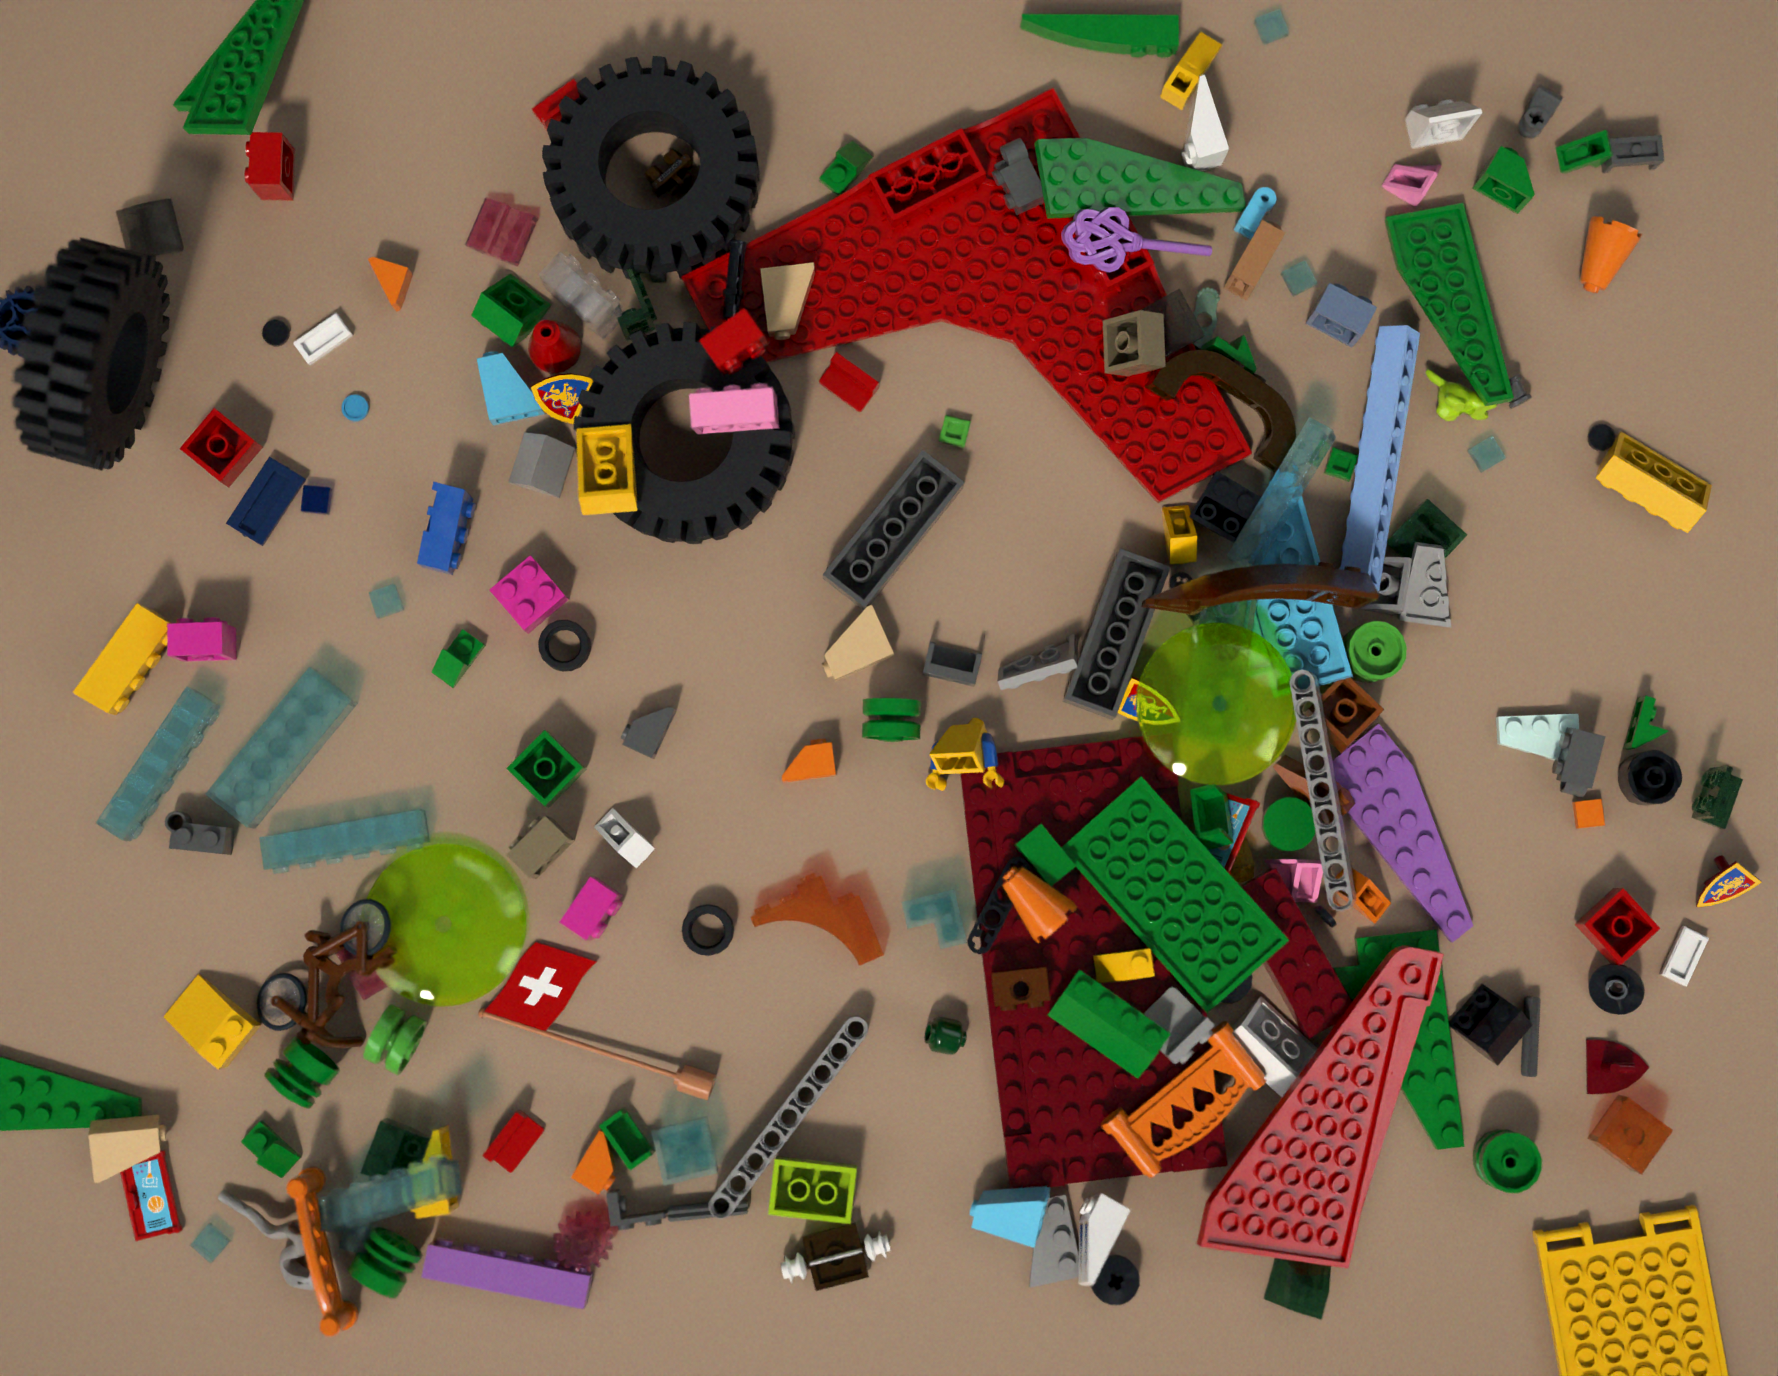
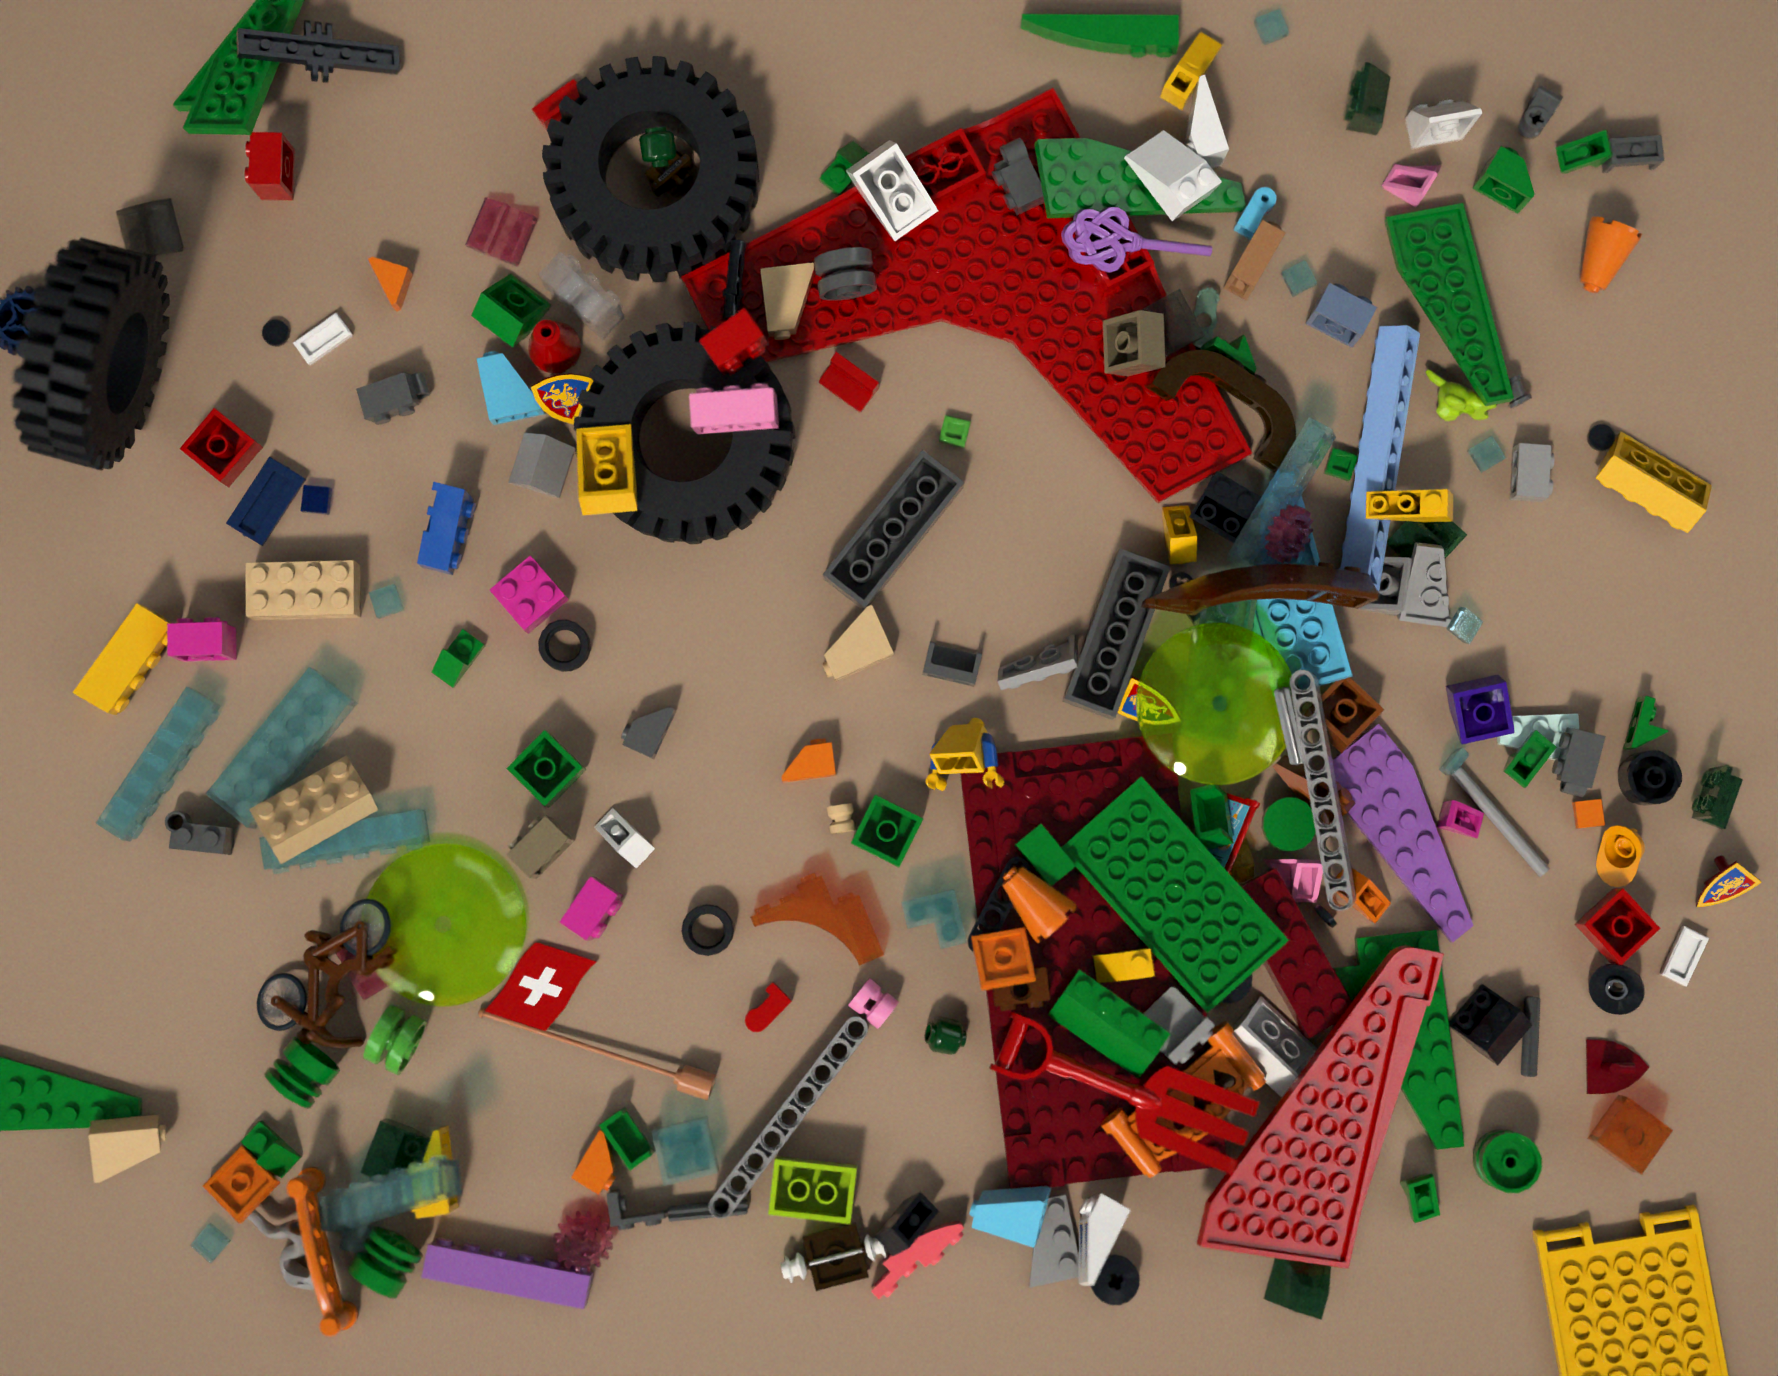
door [120,1150,183,1241] -> none
yellow slope [163,974,262,1070] -> none
dark azure piece [341,395,369,422] -> none
red panel [482,1110,545,1173] -> none
clear green bracket [617,268,658,341] -> none
green wheel [862,698,921,742] -> none
bright green wheel [1343,621,1407,683] -> none
none -> orange tile [203,1145,281,1224]
none -> black hinge [236,20,400,83]
none -> tan brick [246,560,361,620]
none -> tan brick [249,755,378,864]
none -> dark grey hinge [356,372,430,425]
none -> dark green head [639,127,677,168]
none -> red leg [745,982,793,1032]
none -> dark grey wheel [814,247,877,301]
none -> tan wheel [826,803,857,834]
none -> white slope [846,140,938,241]
none -> bright pink wheel [848,978,899,1029]
none -> green brick [851,795,923,868]
none -> coral slope [871,1220,964,1299]
none -> black brick [874,1191,939,1256]
none -> orange tile [971,927,1036,991]
none -> red piece [989,1012,1260,1175]
none -> white slope [1124,130,1222,221]
none -> clear pink gear [1265,505,1314,563]
none -> axle [1274,687,1304,765]
none -> clear green slope [1343,62,1391,136]
none -> yellow slope [1366,489,1453,522]
none -> green slope [1400,1173,1440,1223]
none -> dark pink slope [1436,800,1484,839]
none -> clear light blue tile [1439,748,1469,775]
none -> clear light blue tile [1446,607,1483,644]
none -> dark purple slope [1446,675,1515,744]
none -> light grey piece [1451,766,1550,877]
none -> green slope [1503,730,1557,788]
none -> light grey brick [1510,443,1555,502]
none -> light orange piece [1596,825,1645,887]

